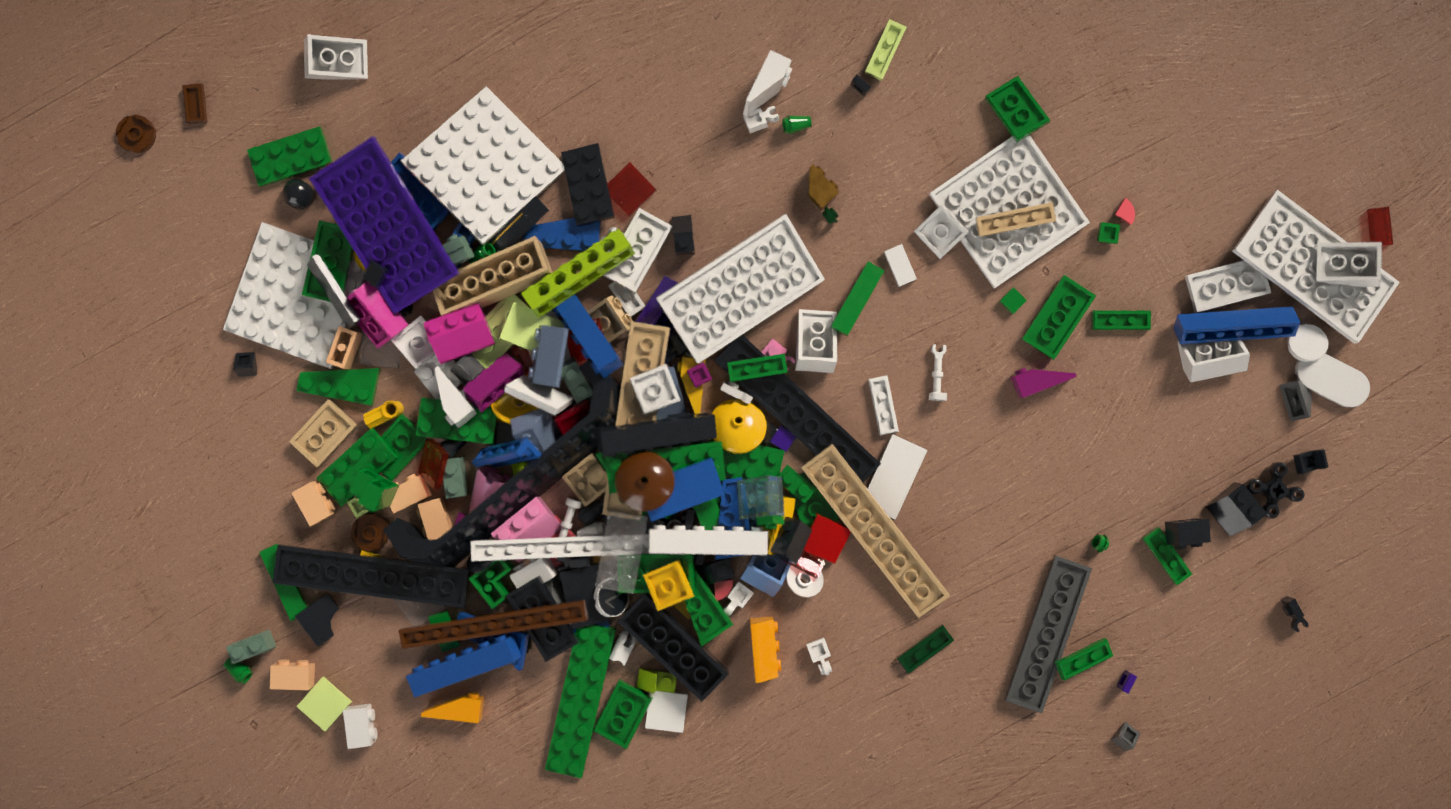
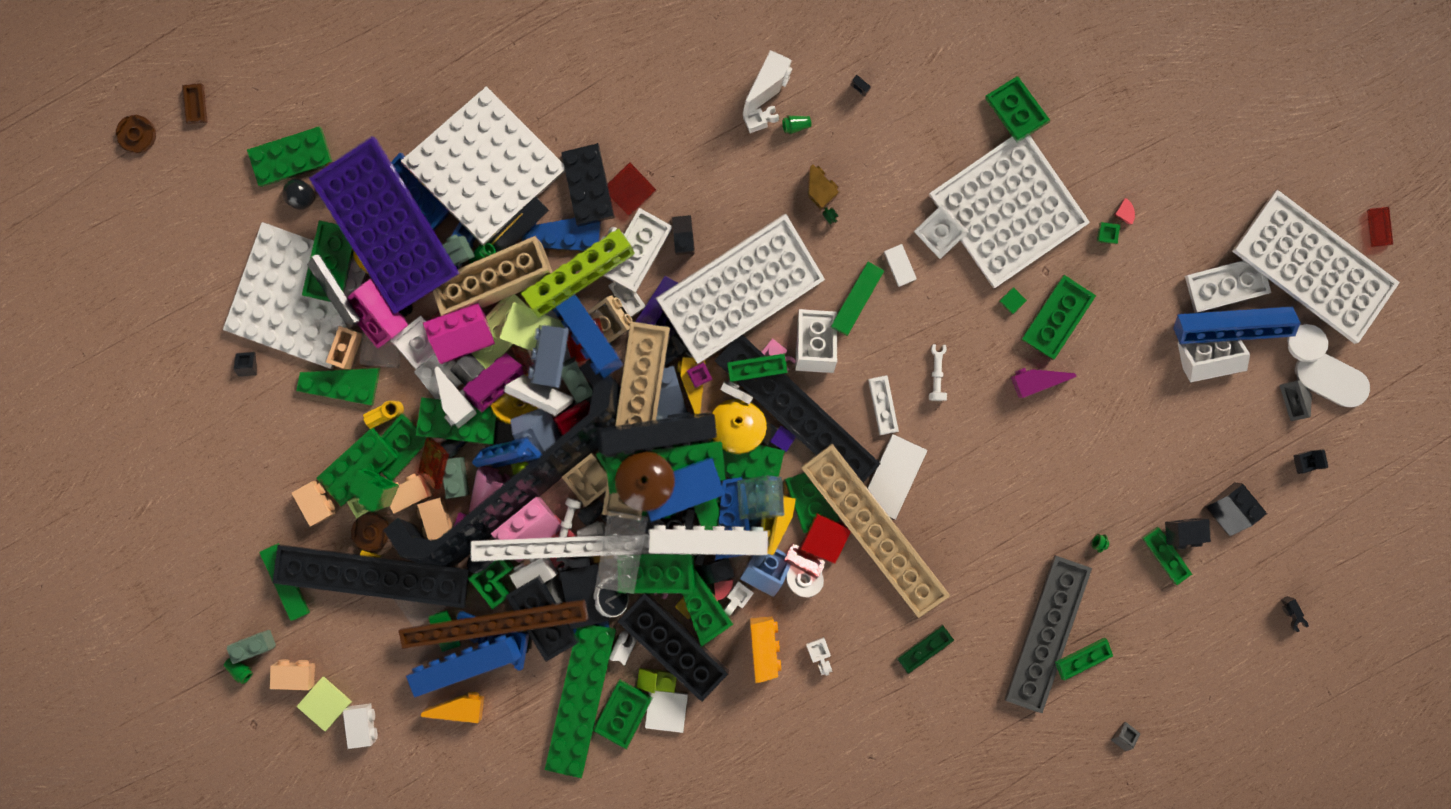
tan plate [289,399,358,468] -> none
black tile [295,592,339,647] -> none
white slope [304,35,368,80] -> none
black slope [363,260,389,288] -> none
white tile [629,364,681,415] -> none
yellow tile [643,560,694,611] -> none
green plate [757,515,784,530] -> none
black brick [770,516,812,564] -> none
green plate [775,464,817,504] -> none
yellowish green plate [865,19,907,81] -> none
tan plate [975,202,1056,237] -> none
green tile [1092,310,1151,330] -> none
dark purple tile [1117,670,1137,694] -> none
black gear [1245,462,1305,519] -> none
white slope [1316,242,1382,287] -> none

